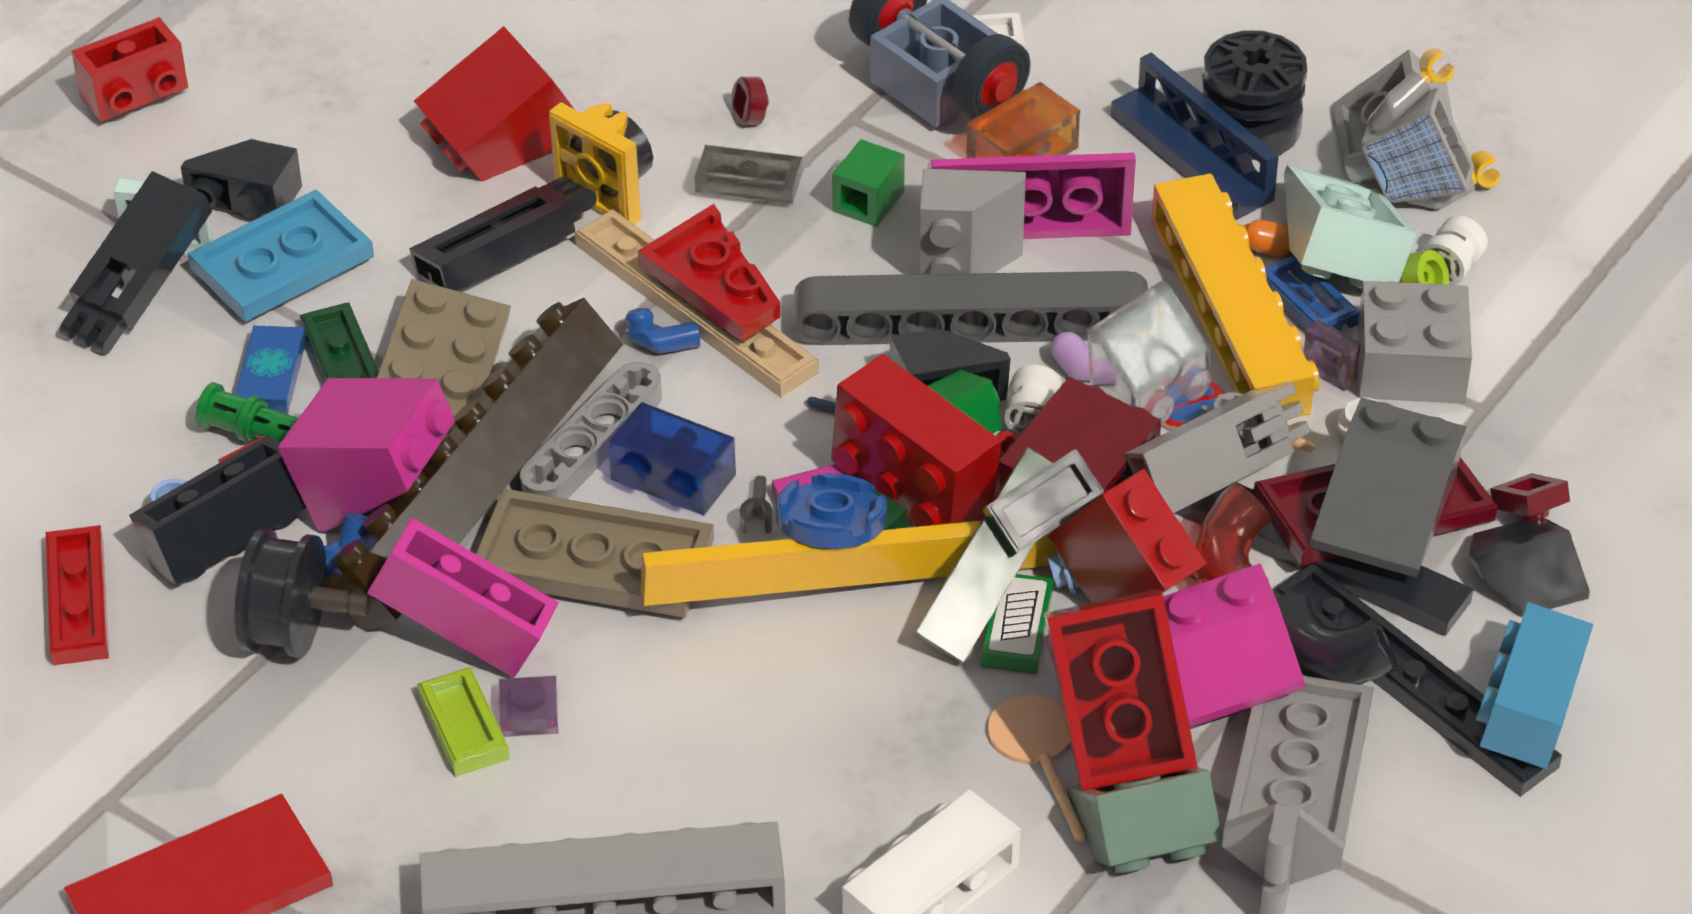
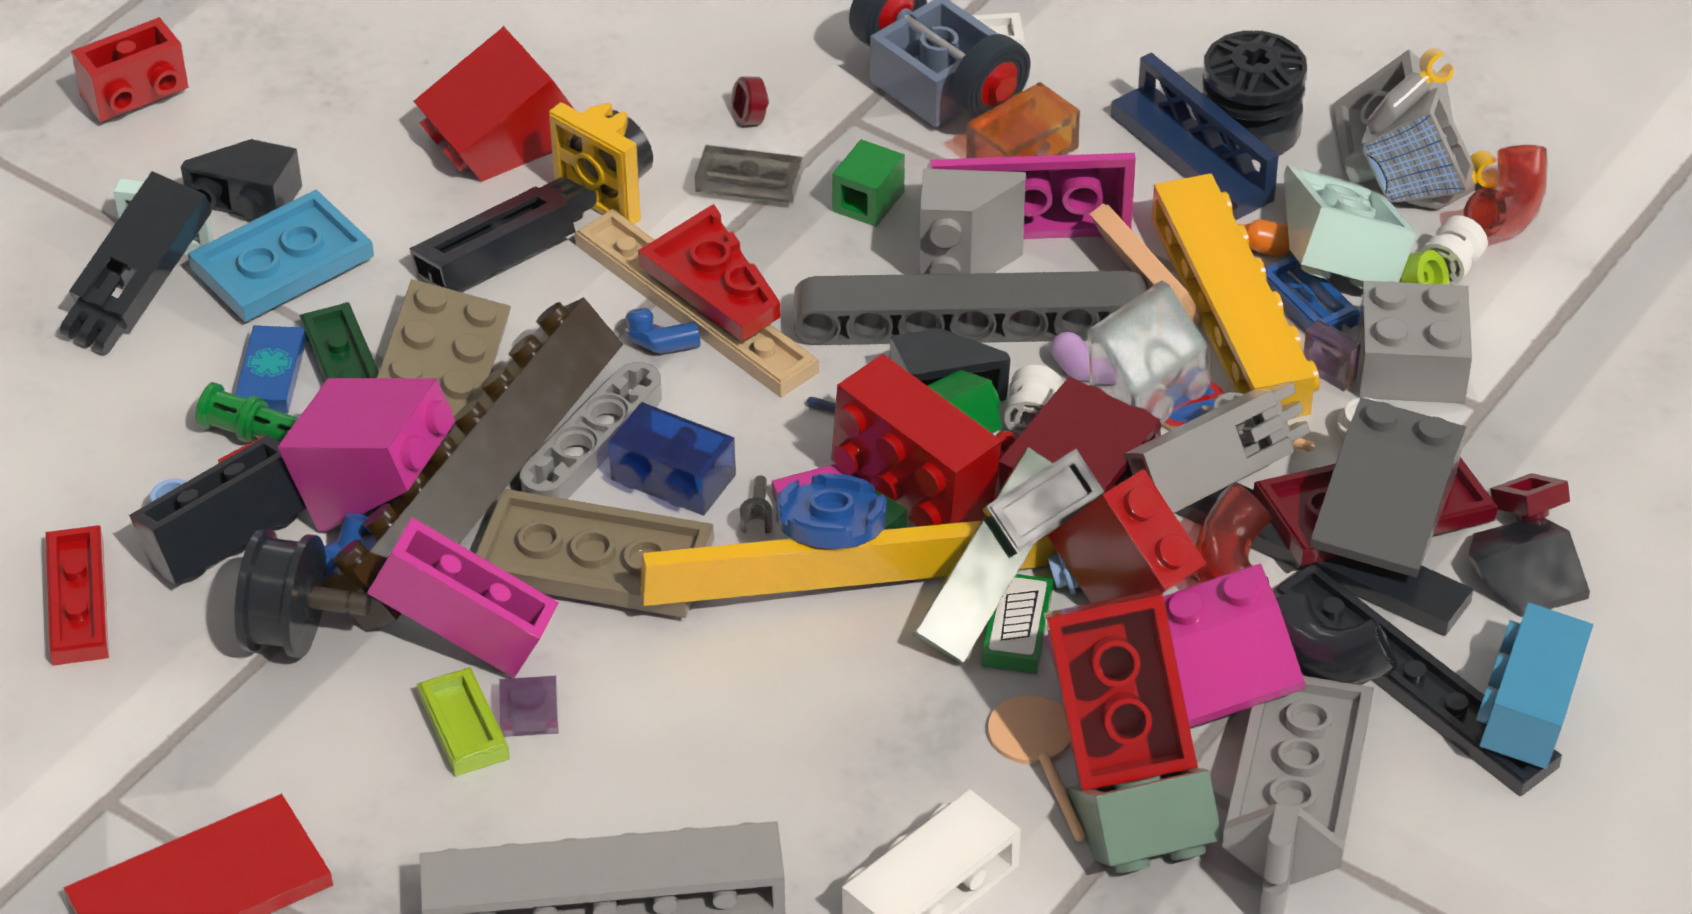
none -> light nougat tile [1090,203,1202,332]
none -> clear red cylinder [1463,145,1548,240]

